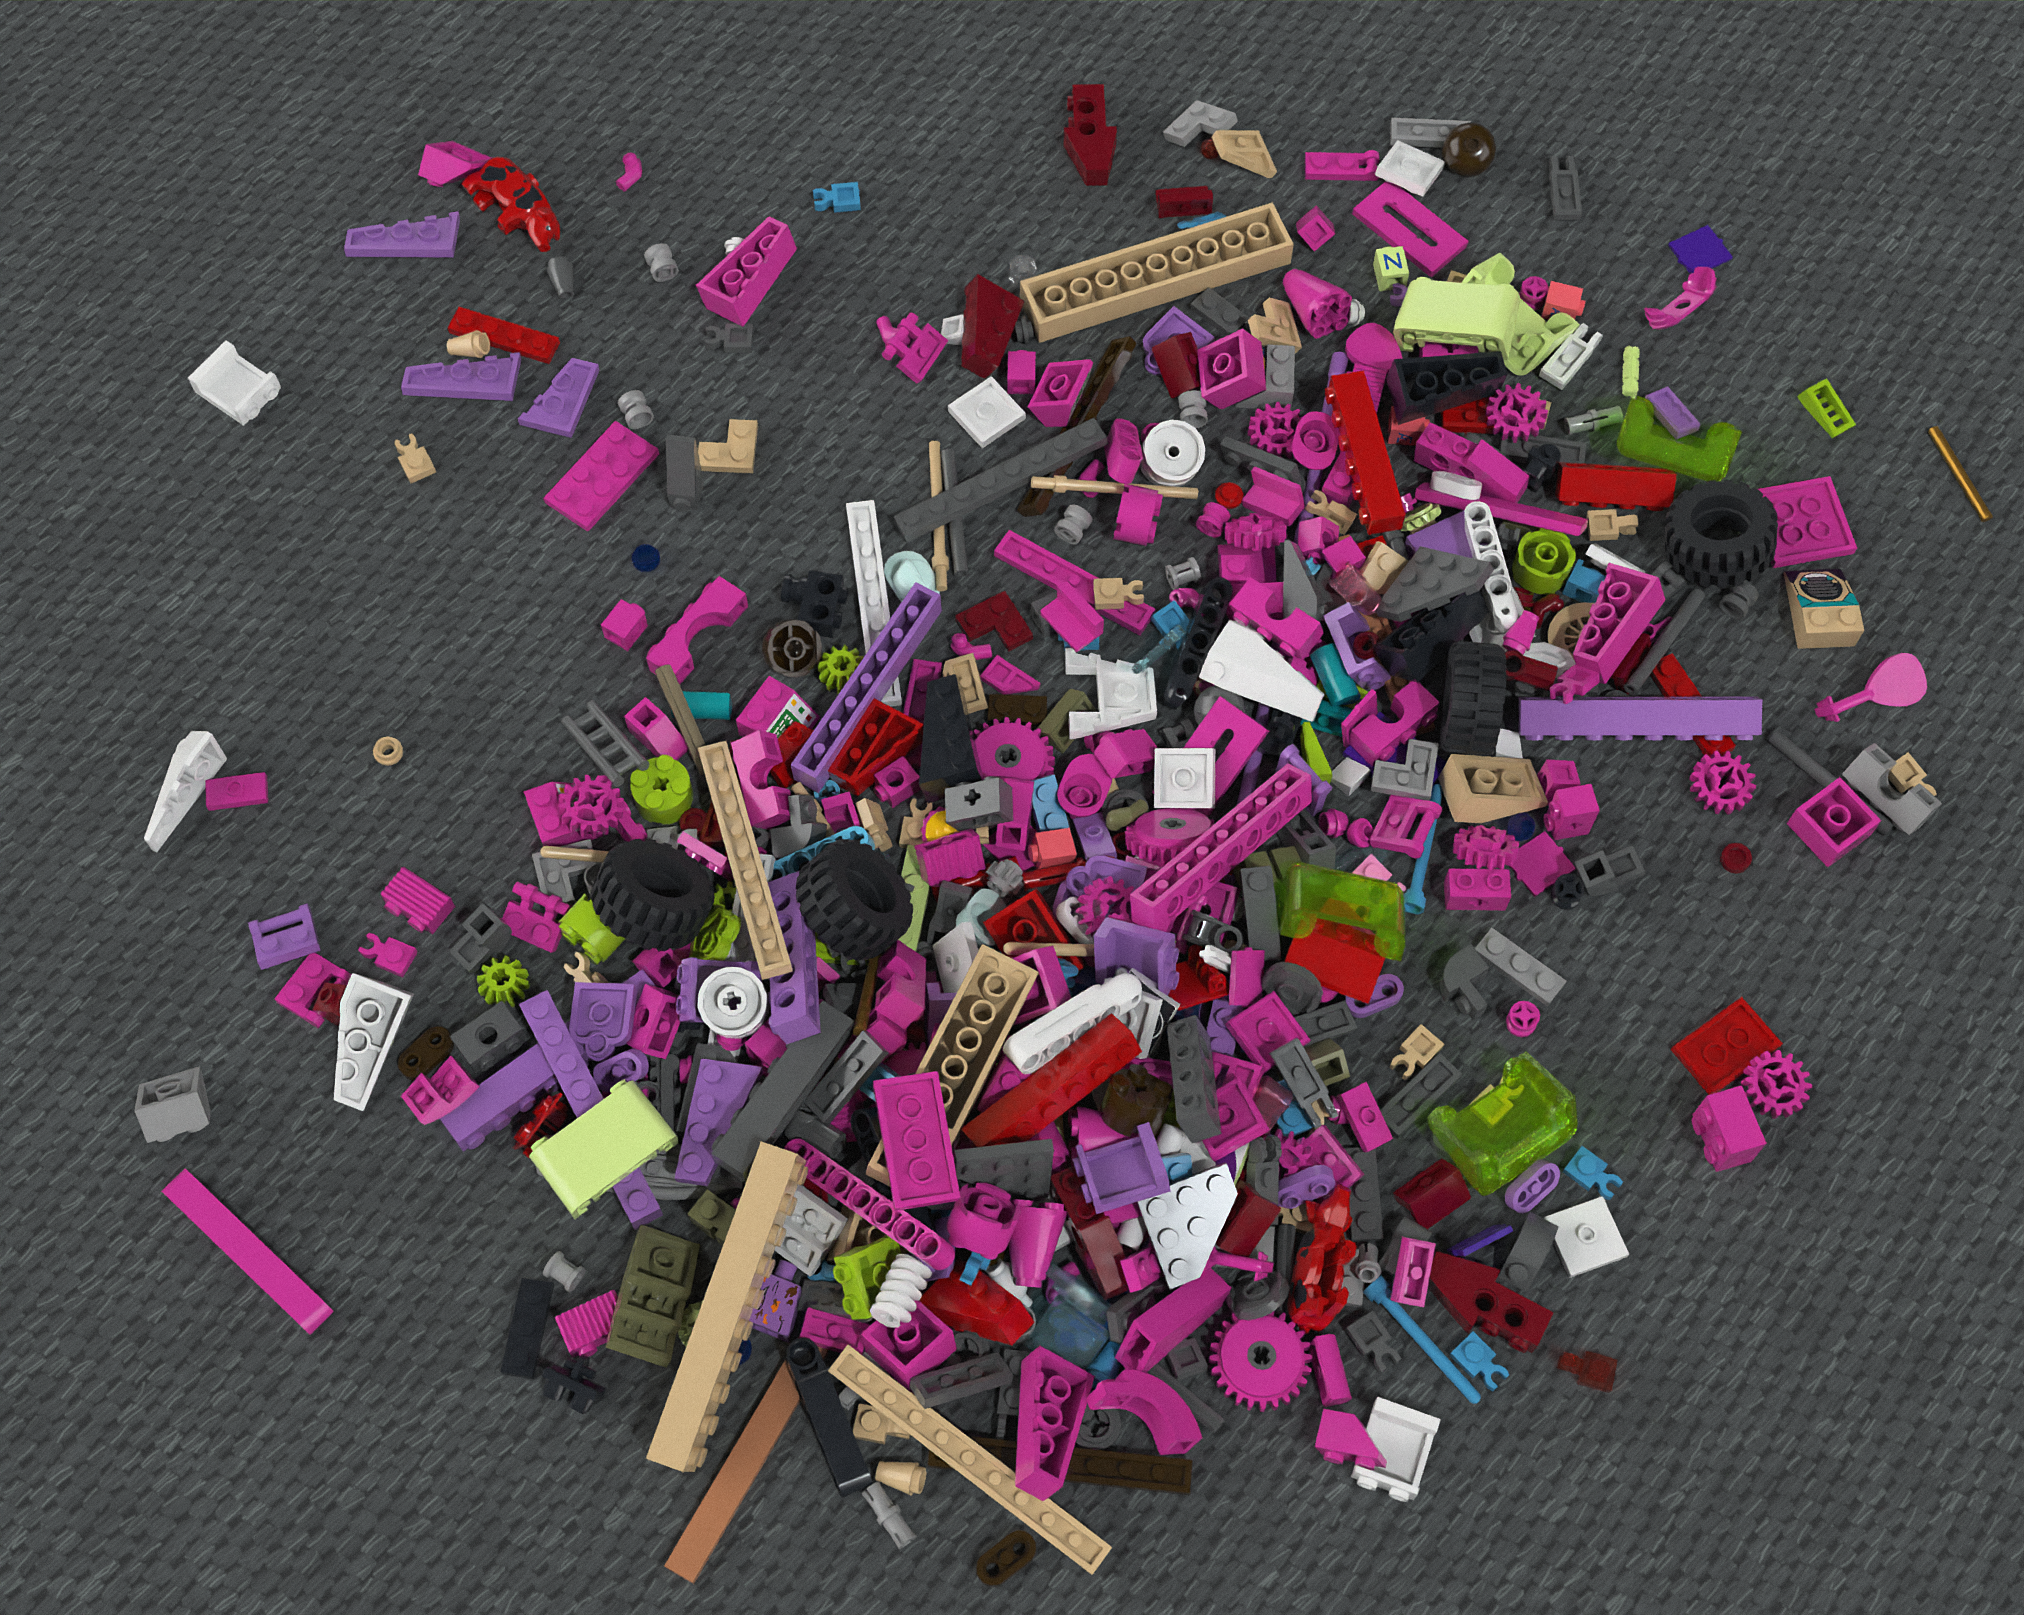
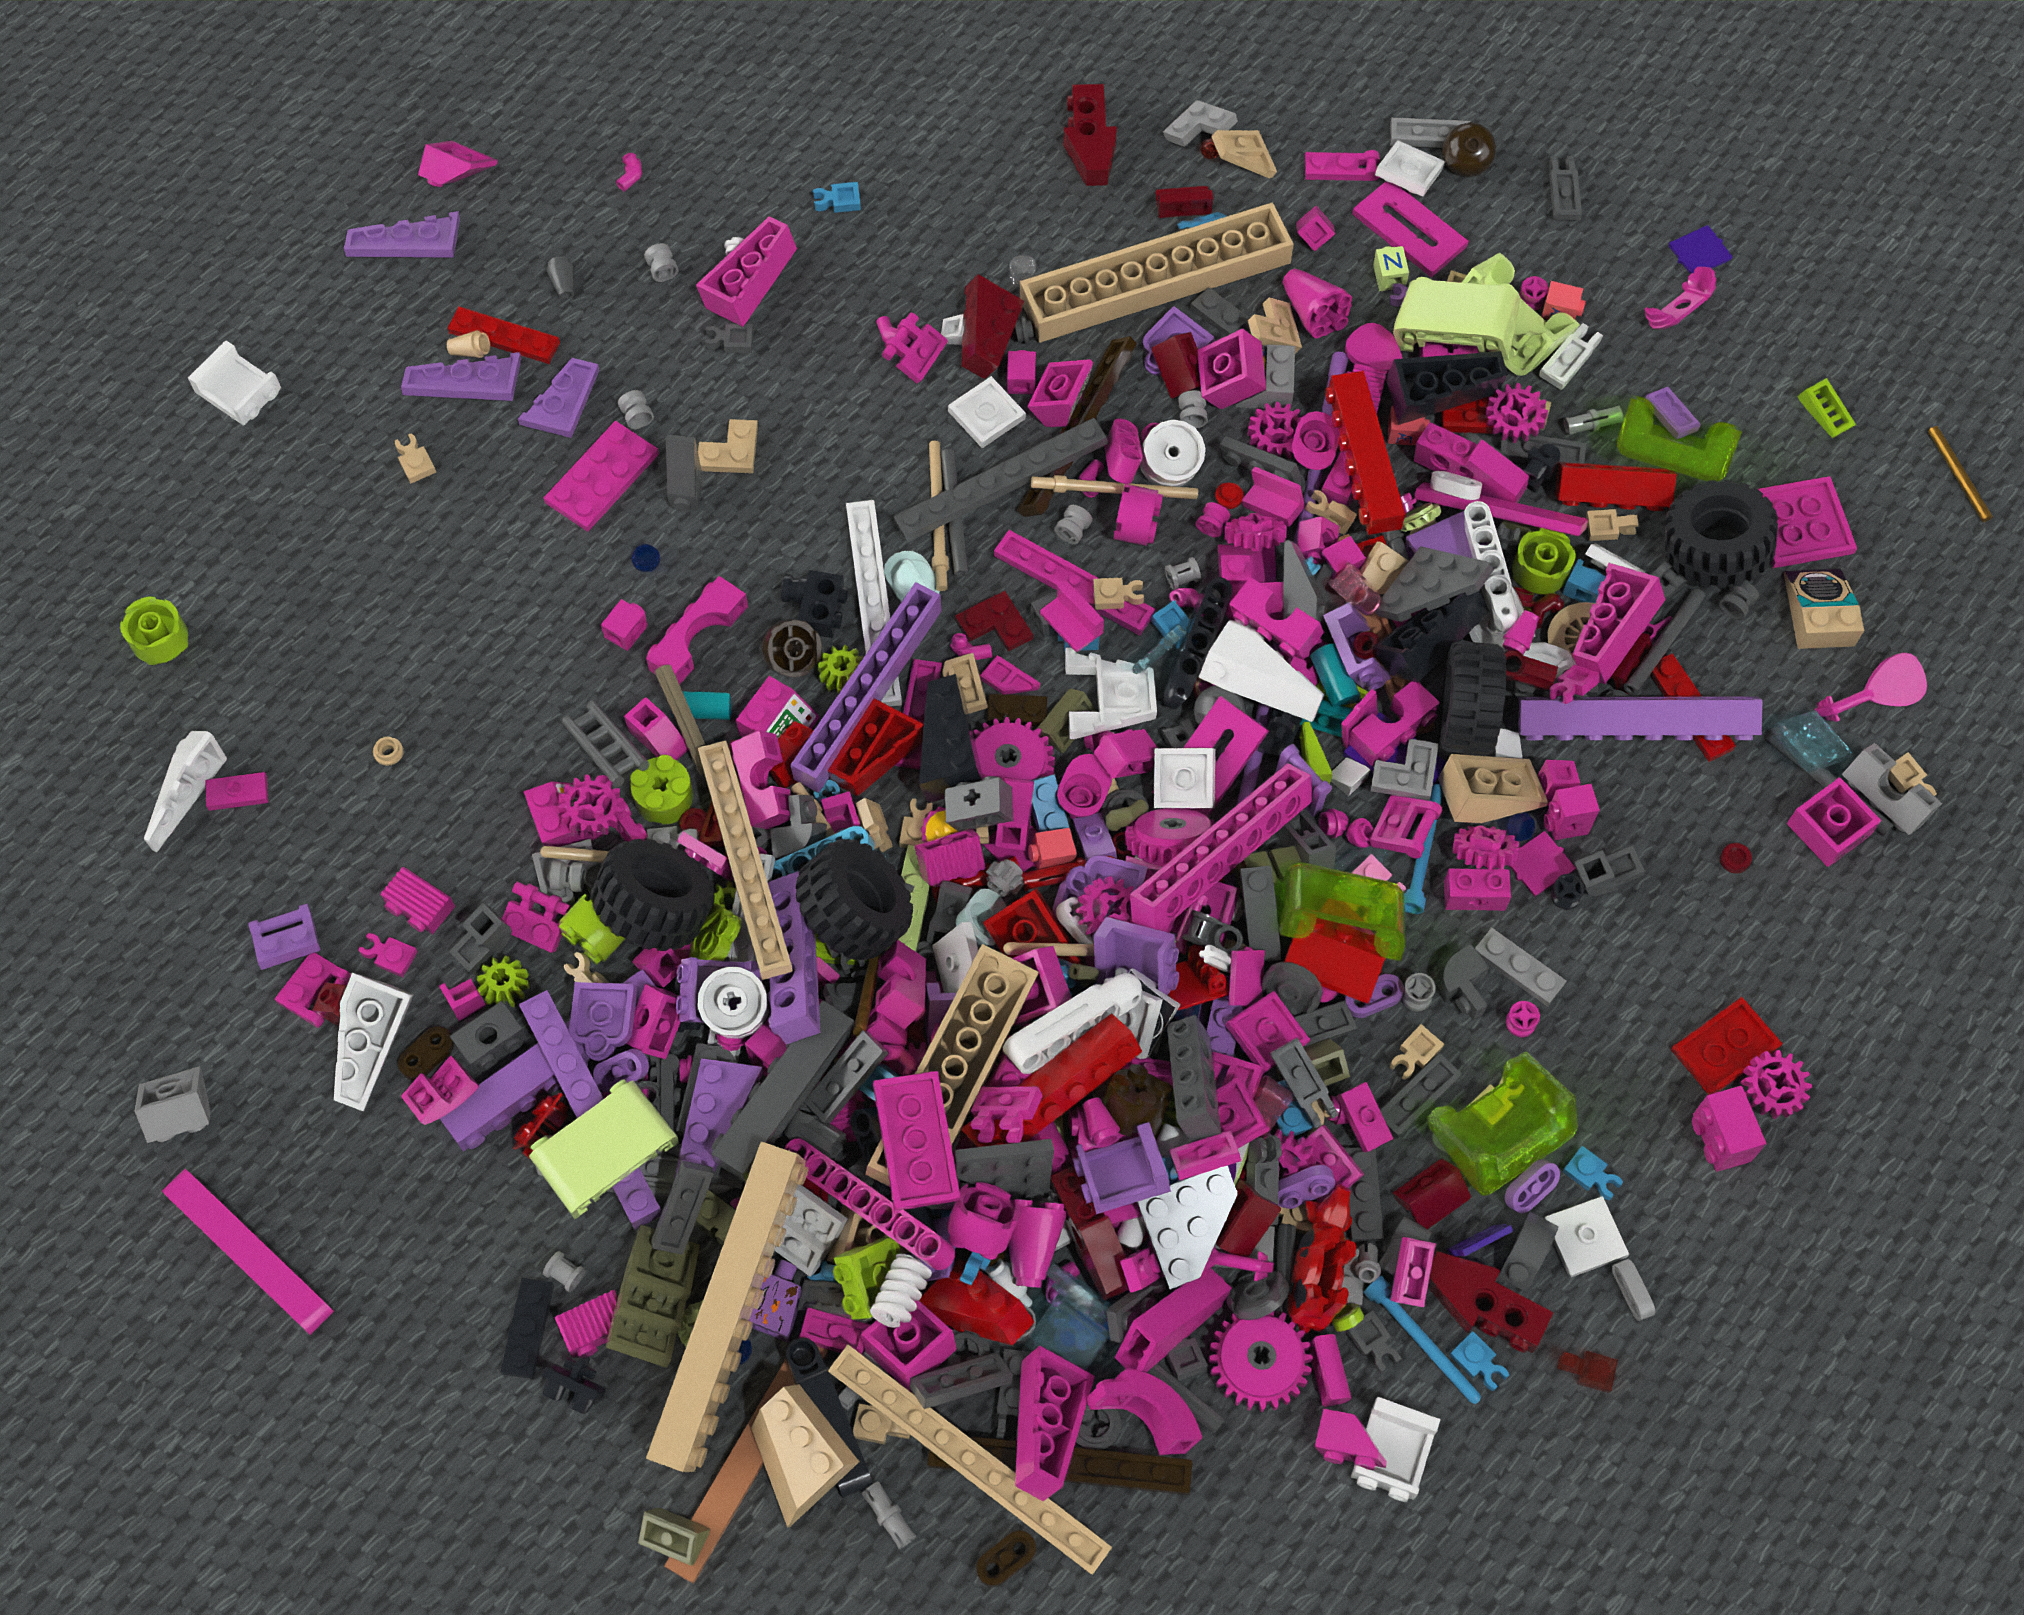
red animal [462,156,560,252] -> none
dark pink brick [873,756,921,808] -> none
tan cone [875,1461,926,1496] -> none
dark azure cone [1086,1341,1121,1389] -> none
white plate [1347,299,1365,326] -> none
yellowish green axle [1622,346,1639,397] -> none
dark pink gear [1689,750,1756,815] -> none
none -> lime brick [120,597,188,665]
none -> dark pink panel [439,978,486,1021]
none -> light grey wheel [550,860,585,892]
none -> olive slope [638,1508,710,1566]
none -> dark grey plate [651,1160,714,1255]
none -> tan wedge [751,1384,859,1528]
none -> dark pink arm [883,1045,918,1076]
none -> dark pink plate [970,1087,1043,1143]
none -> olive arm [1069,963,1099,987]
none -> dark pink cone [1083,1098,1120,1148]
none -> dark pink plate [1169,1130,1241,1181]
none -> lime tile [1332,1304,1364,1332]
none -> light grey wheel [1401,973,1436,1012]
none -> light grey beam [1612,1259,1655,1321]
none -> clear light blue plate [1771,710,1852,773]

